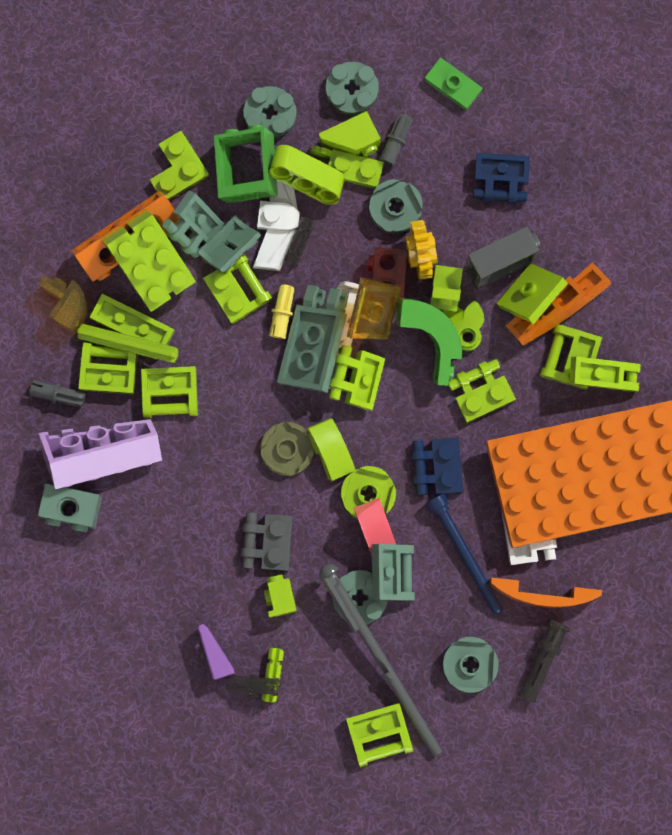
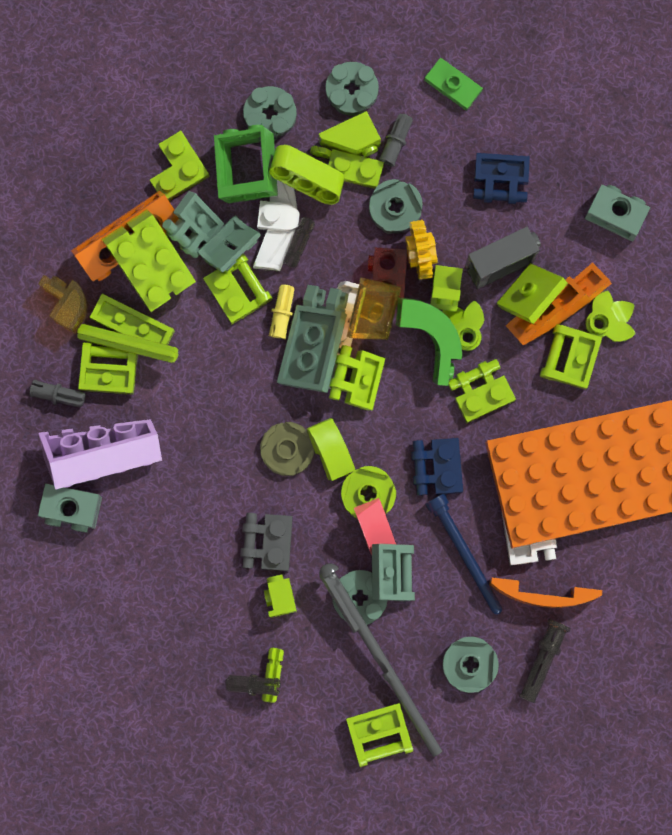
lime plate [141,366,198,418] -> none
medium lavender slope [198,624,235,680] -> none
lime plate [569,356,641,392] -> none
none -> sand green brick [585,185,650,242]
none -> lime plate [585,291,635,342]

